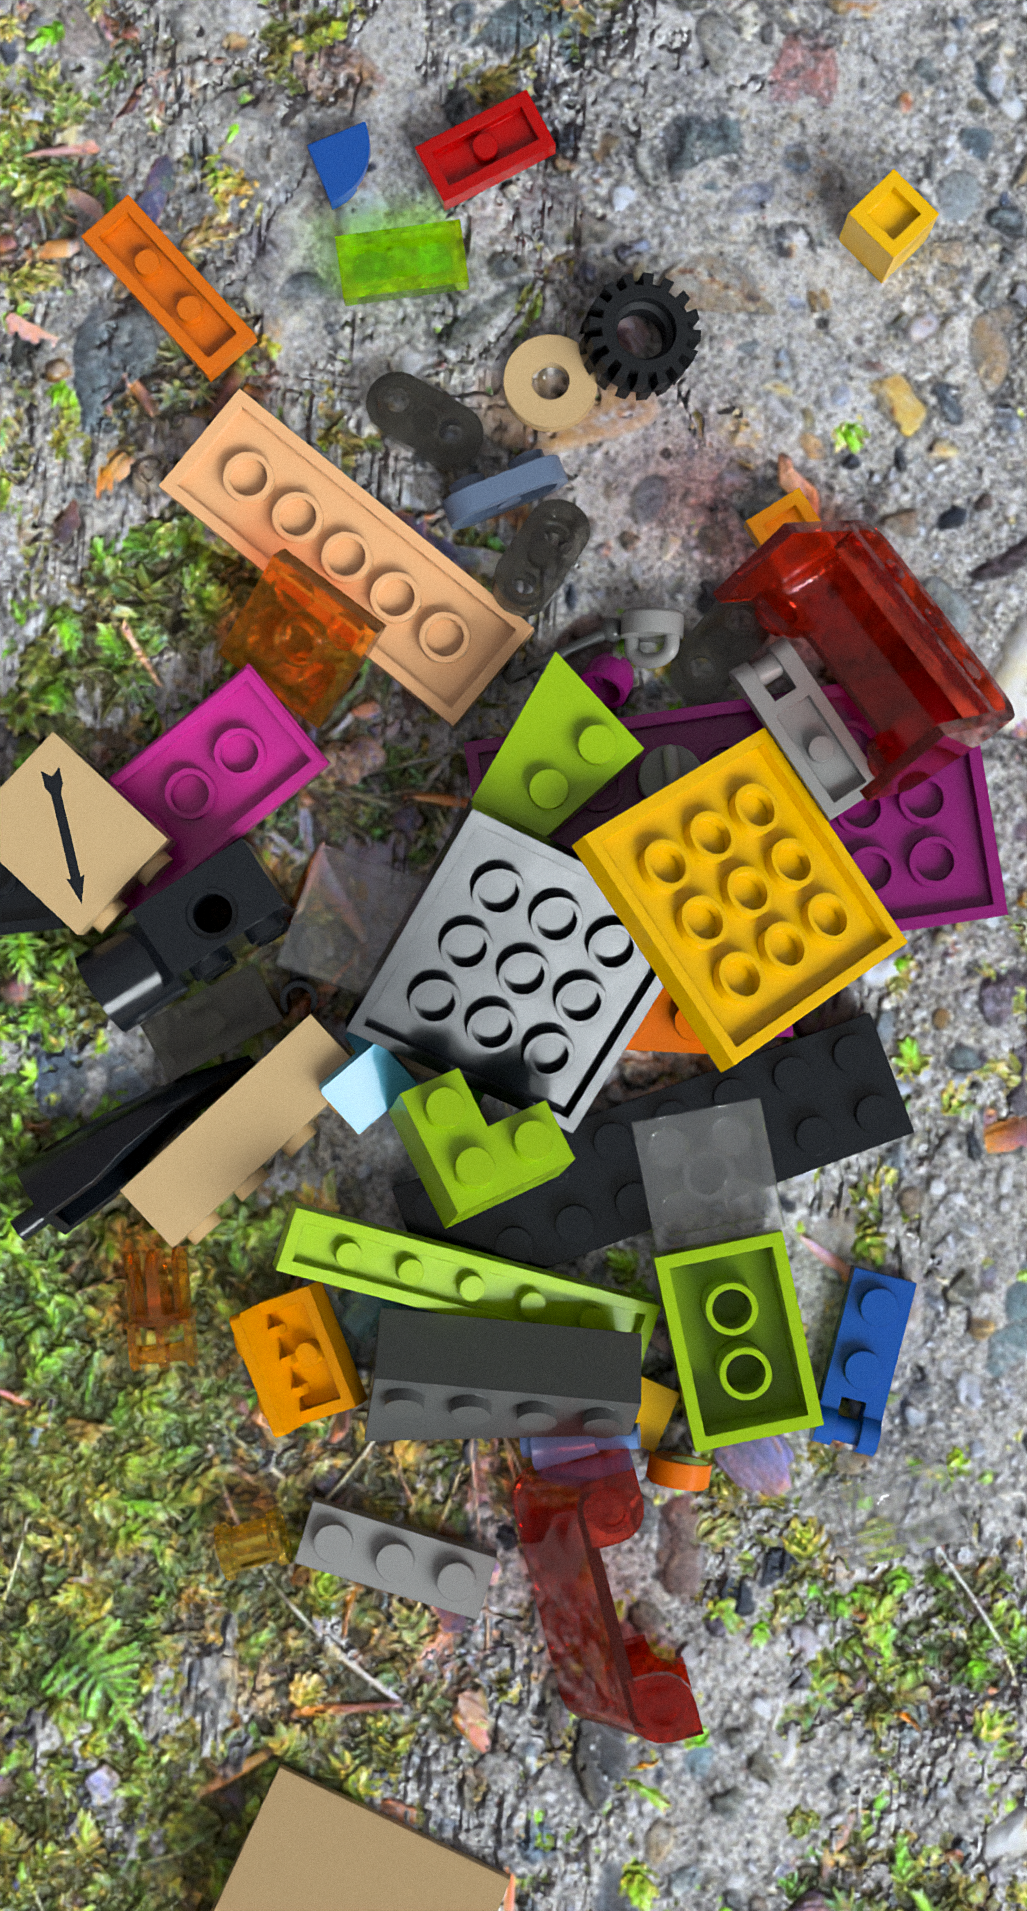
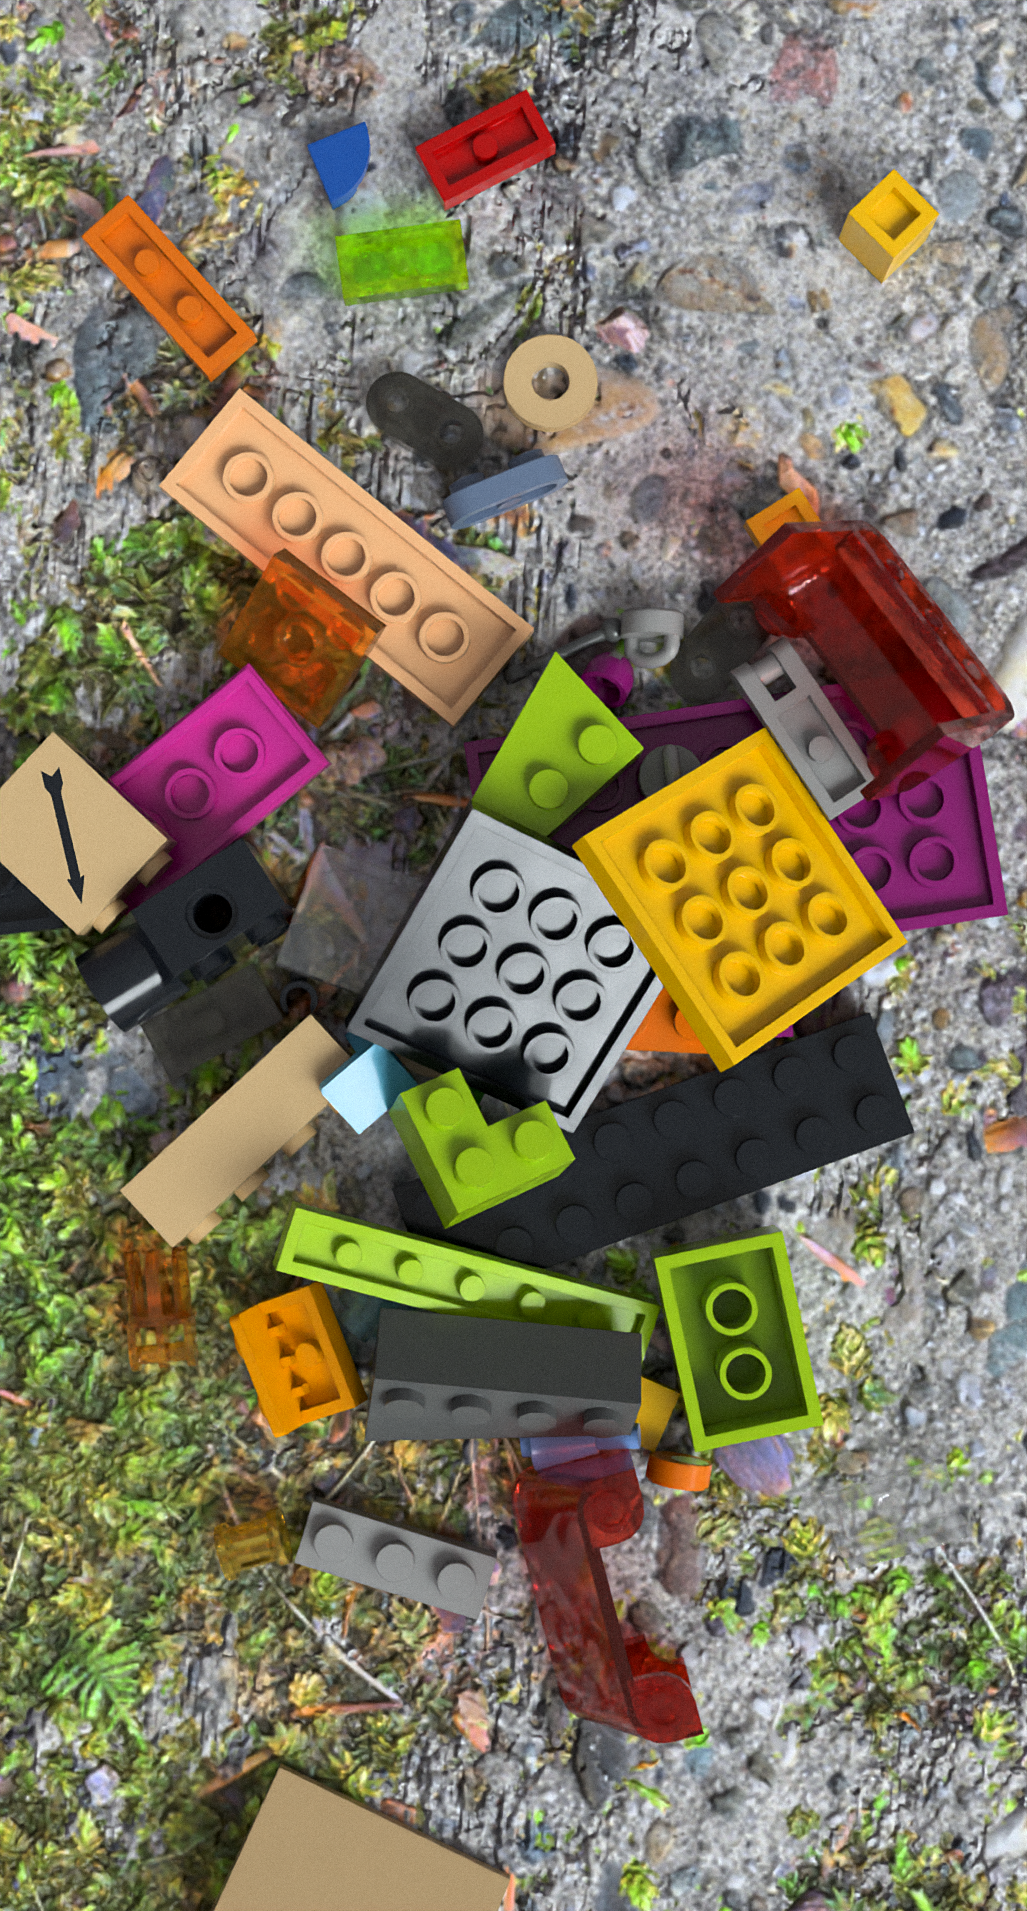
black piece [10,1055,255,1241] -> none
clear smoke plate [491,499,590,616] -> none
black tyre [579,272,701,401] -> none
clear plate [631,1098,785,1252] -> none
blue plate [809,1265,917,1457] -> none

